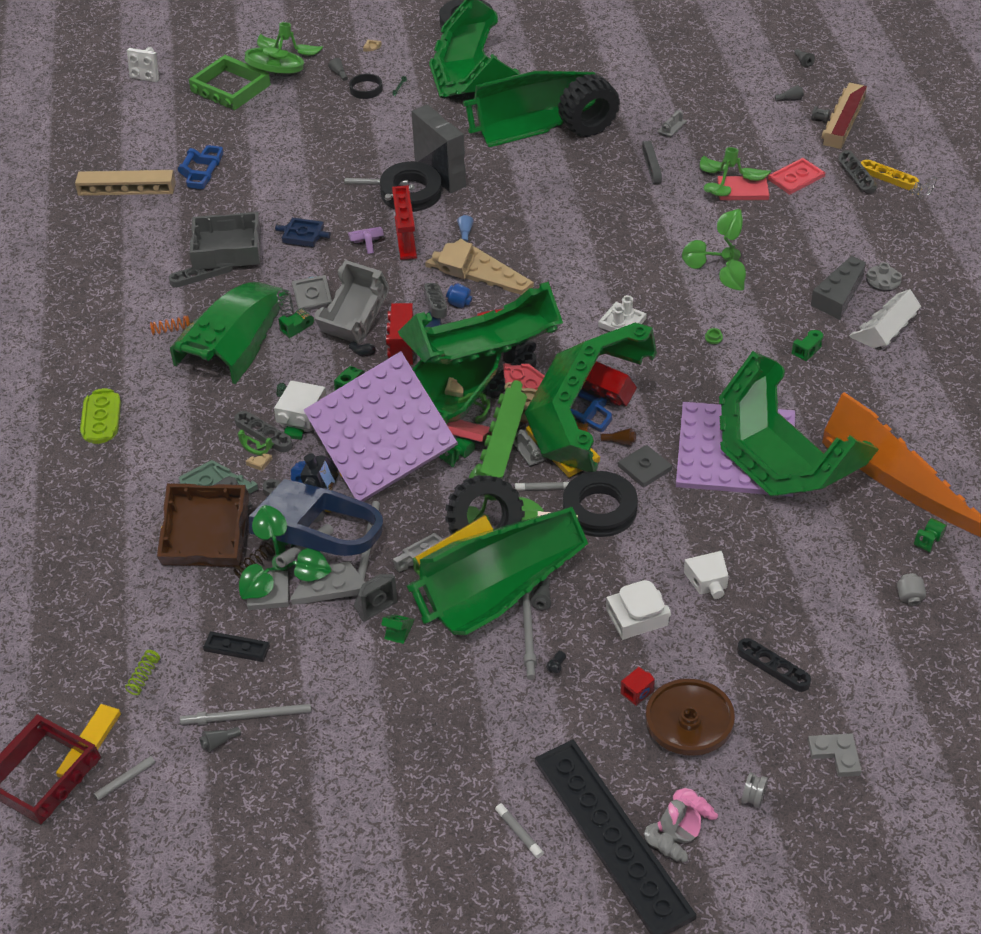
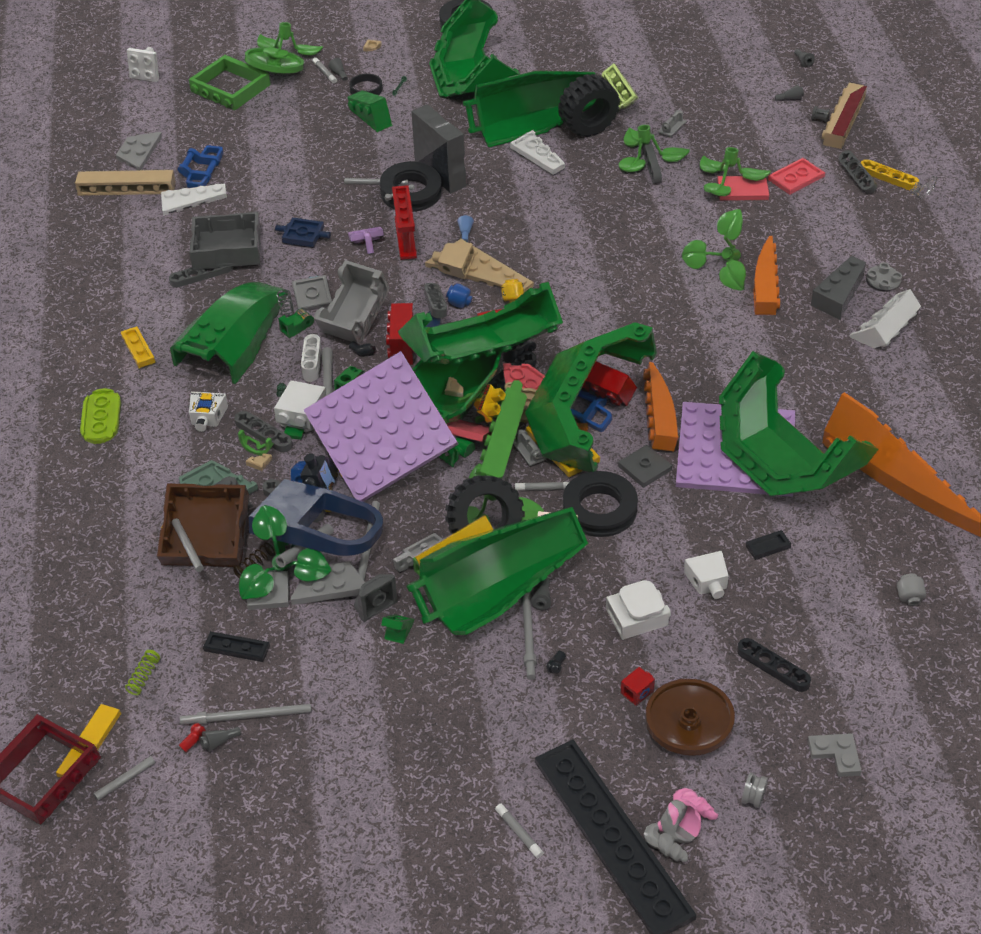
orange piece [150,315,190,335] -> none
white plate [598,295,647,332] -> none
reddish brown cone [601,428,636,447] -> none
bright green plate [705,328,723,344] -> none
green leg [791,330,823,362] -> none
green leg [914,518,947,553] -> none
none -> light grey wing [116,132,162,171]
none -> yellow plate [121,326,156,368]
none -> white wing [161,184,227,216]
none -> light grey bar [172,518,204,572]
none -> red arm [179,723,205,752]
none -> white torso [189,391,228,432]
none -> white beam [301,334,322,382]
none -> light grey bar [312,58,337,83]
none -> light grey piece [322,347,333,396]
none -> green wedge [347,90,393,132]
none -> yellow hips [474,384,506,423]
none -> yellow head [501,279,524,303]
none -> white wing [510,130,565,175]
none -> yellowish green wedge [602,63,639,110]
none -> bright green plant [619,125,690,172]
none -> orange slope [643,362,678,451]
none -> black tile [746,530,791,560]
none -> orange slope [753,236,780,315]

